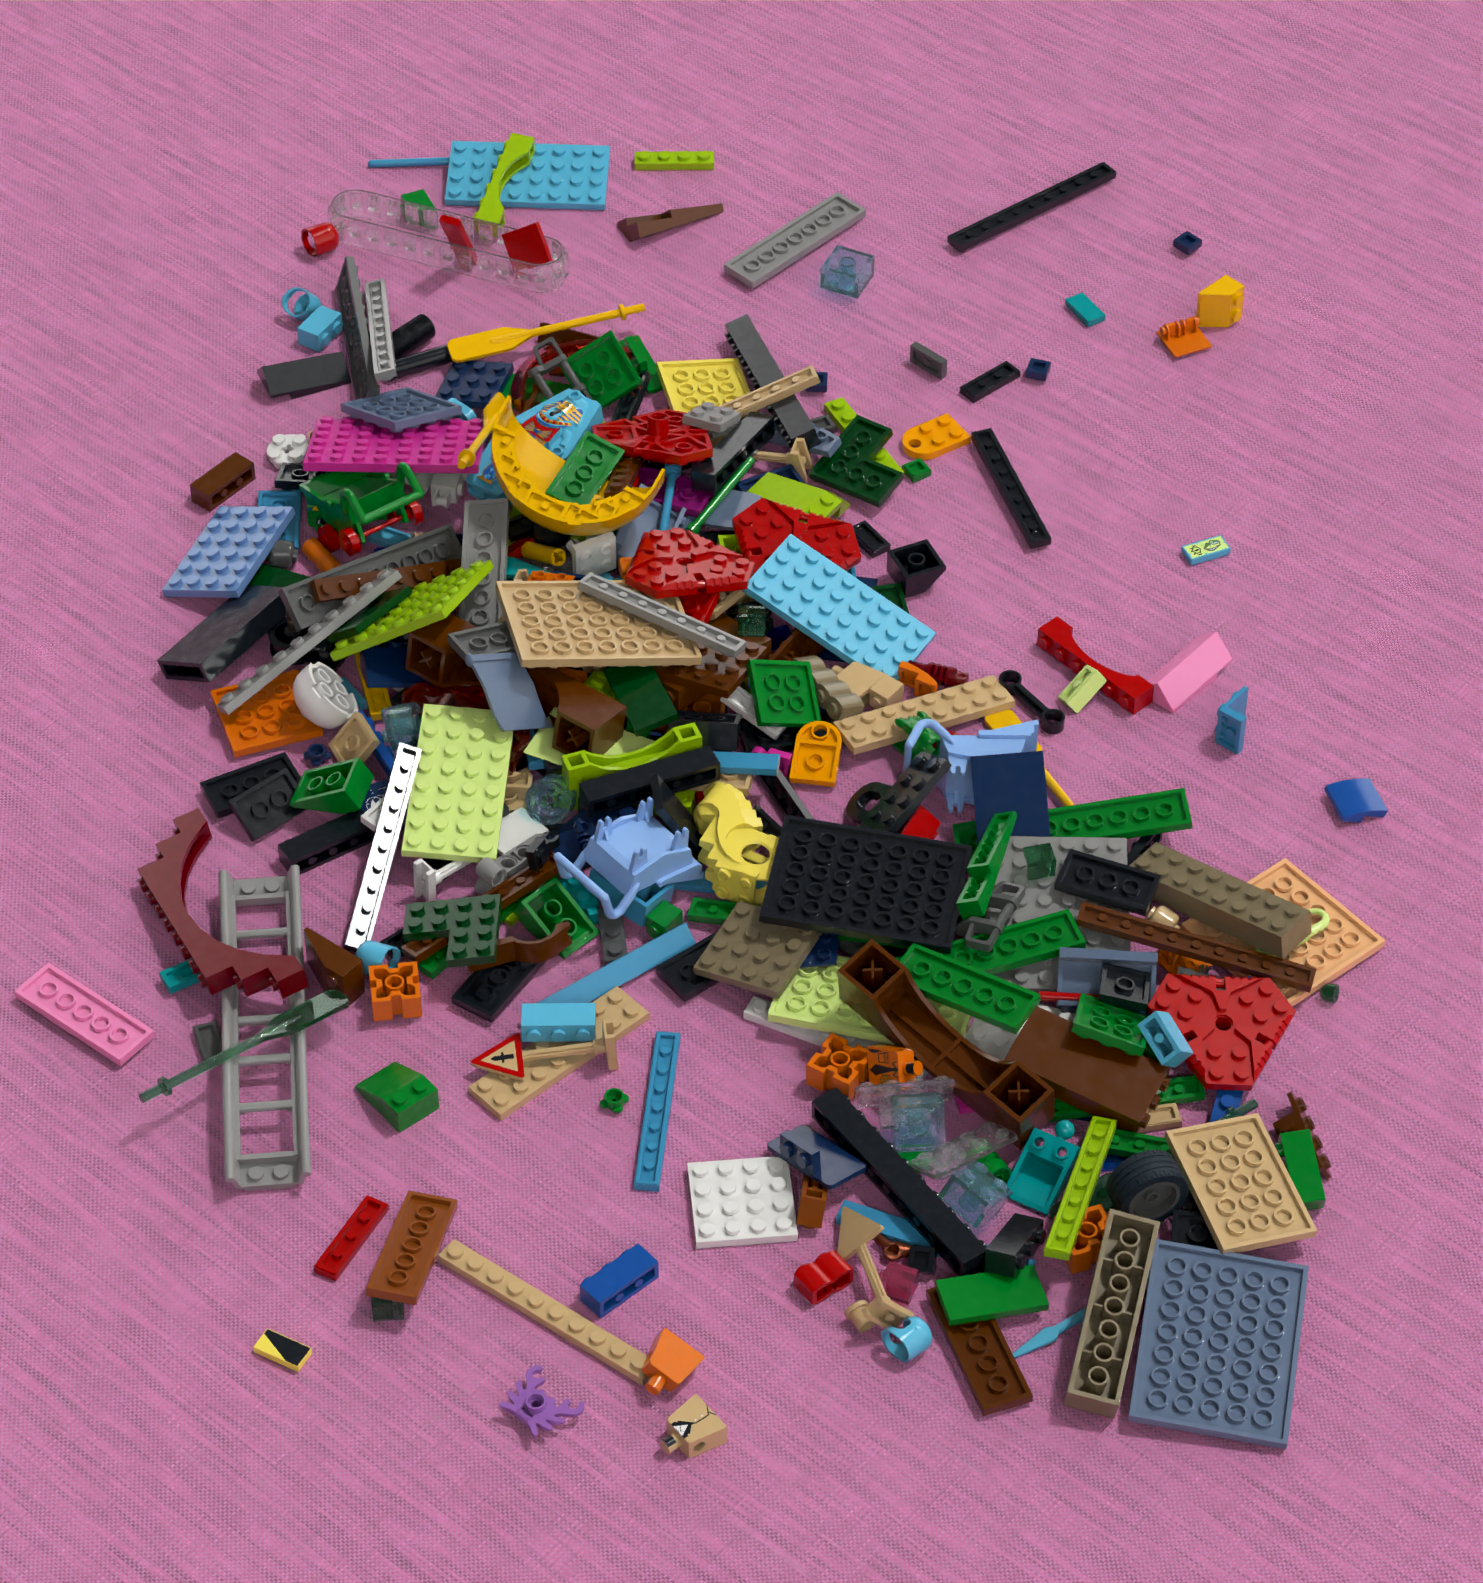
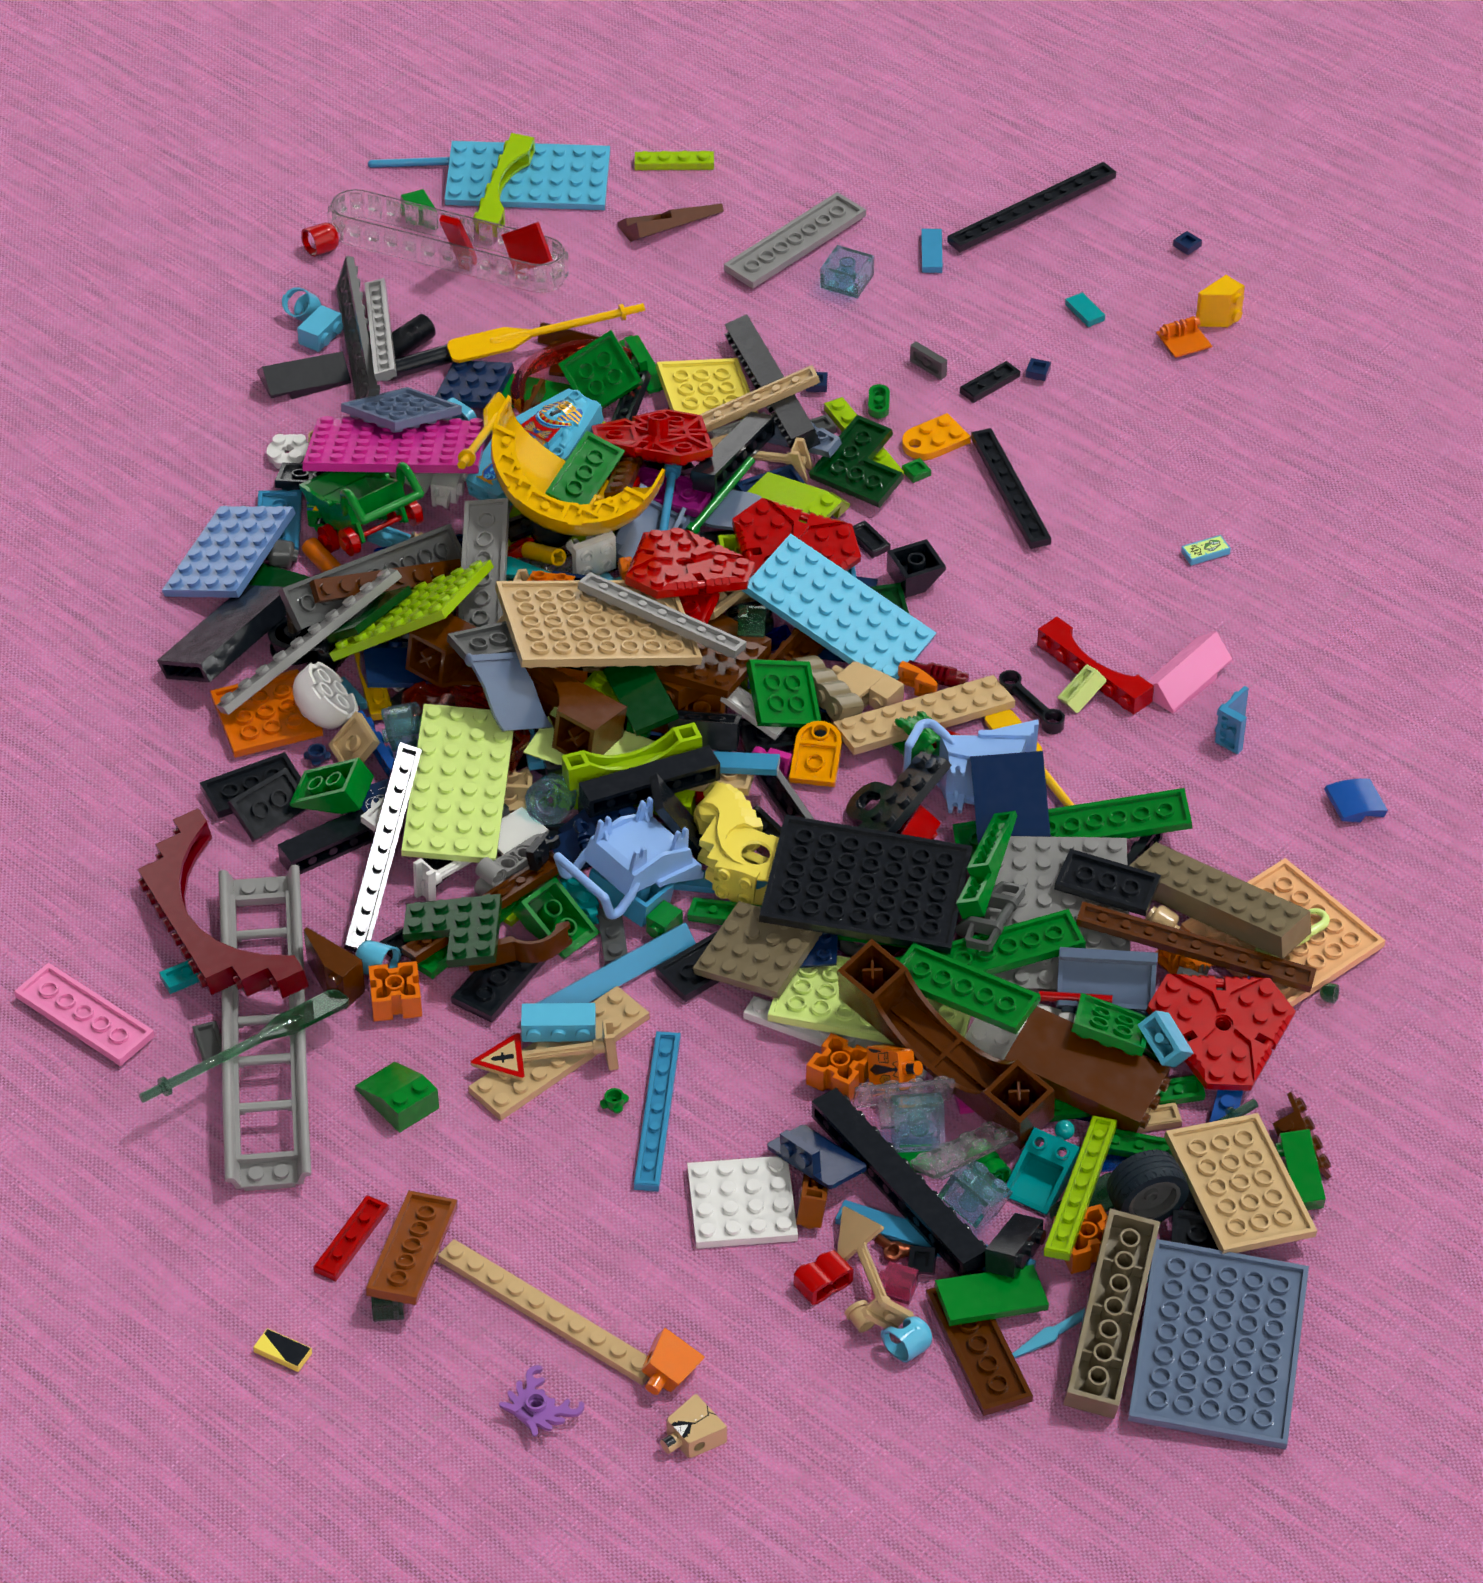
reddish brown brick [190,452,256,512] -> none
dark grey bar [527,337,593,400] -> none
blue brick [579,1244,659,1319] -> none
light grey plate [682,402,741,433] -> none
clear green panel [1023,843,1056,880] -> none
black plate [1098,962,1151,1012] -> none
none -> green plate [868,384,890,419]
none -> dark azure tile [921,229,943,273]

